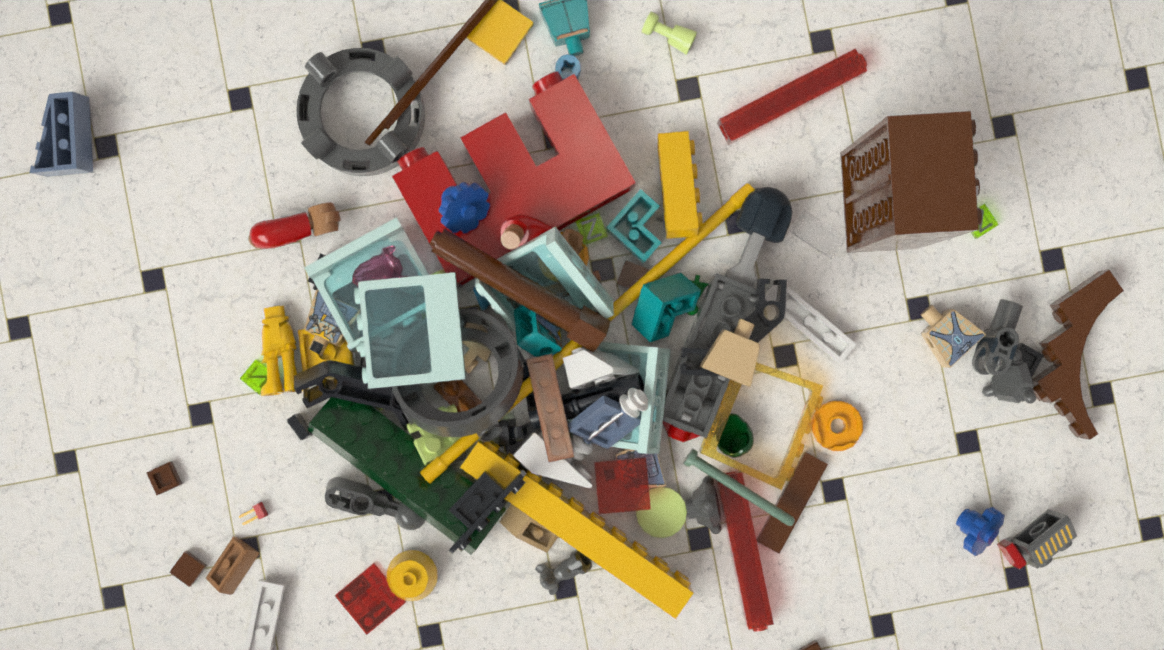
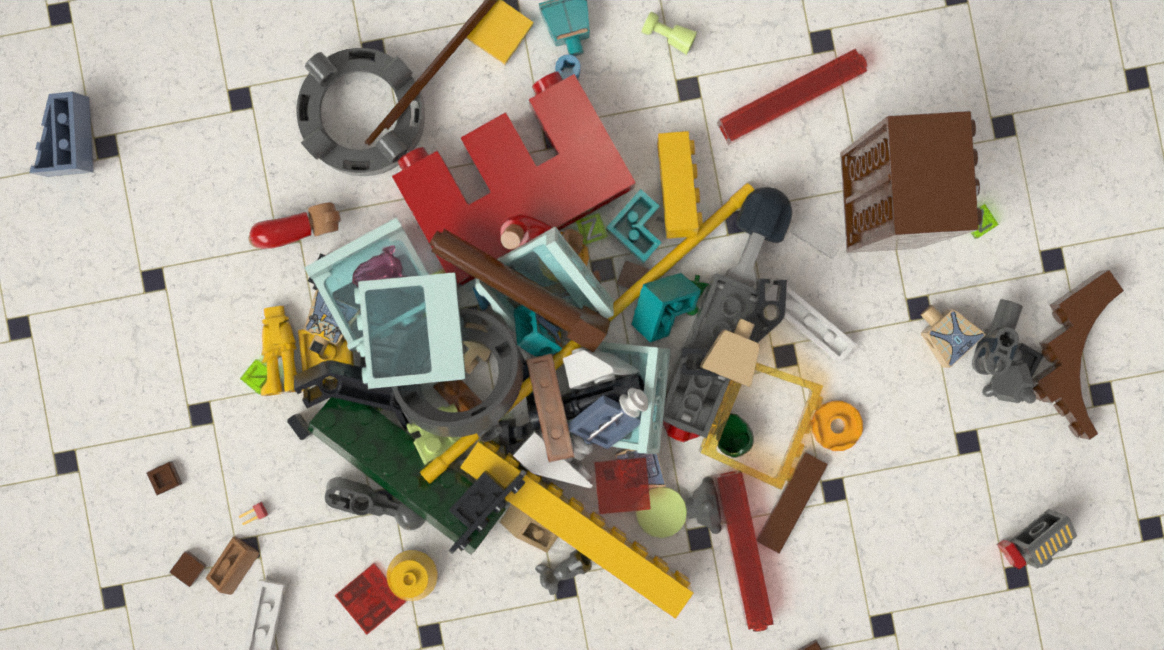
blue plant [439,182,490,234] -> none
sand green bar [683,448,795,526] -> none
blue plant [956,507,1005,556] -> none

